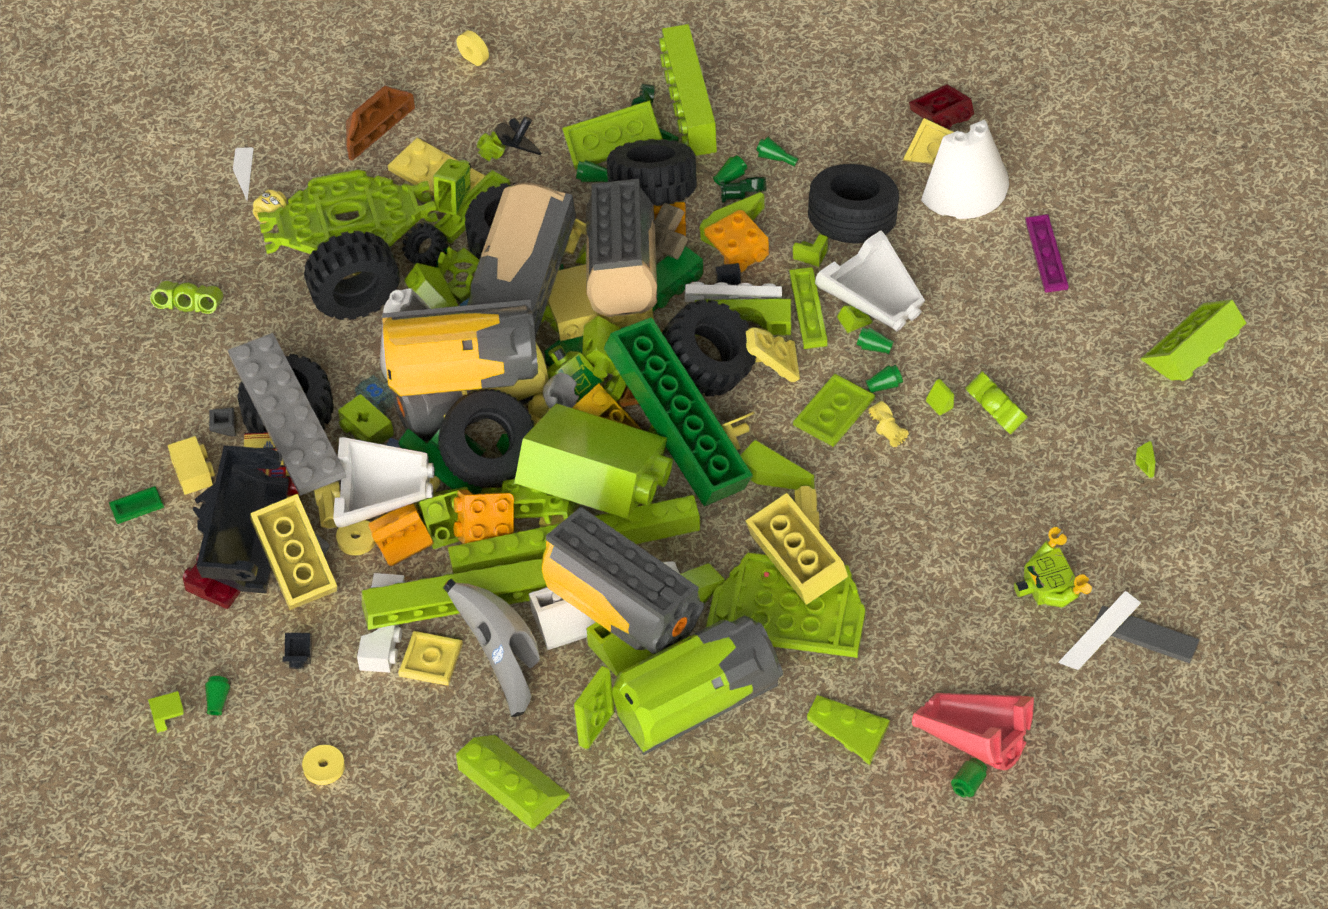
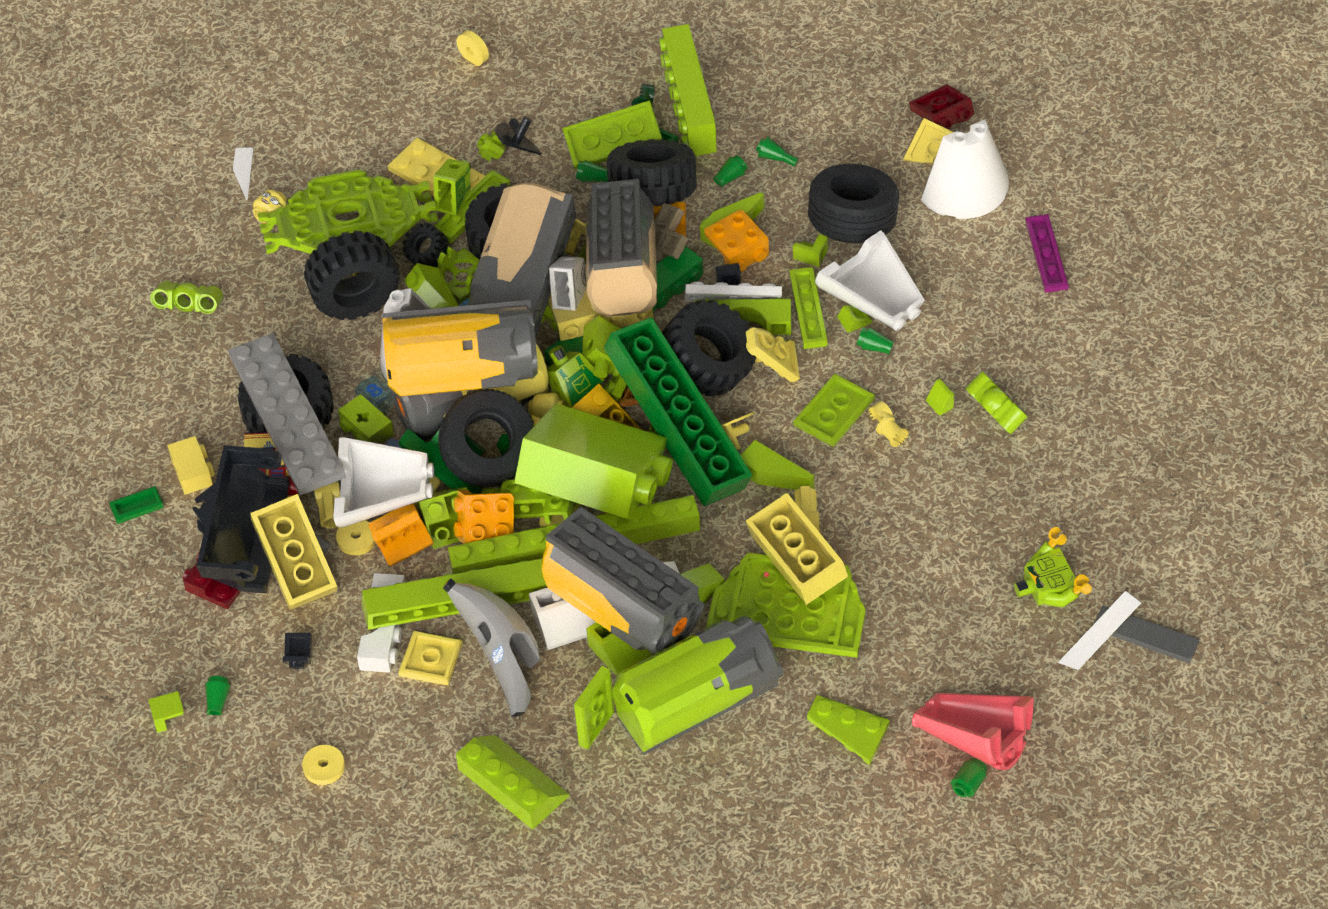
dark grey slope [209,408,236,437] -> none
dark orange wedge [346,85,415,161] -> none
light grey hair [543,373,579,409] -> none
dark green connector [720,177,767,203] -> none
green cone [865,365,903,393] -> none
lime slope [1135,441,1156,478] -> none
lime slope [1140,299,1247,381] -> none
none -> white torso [549,256,586,311]

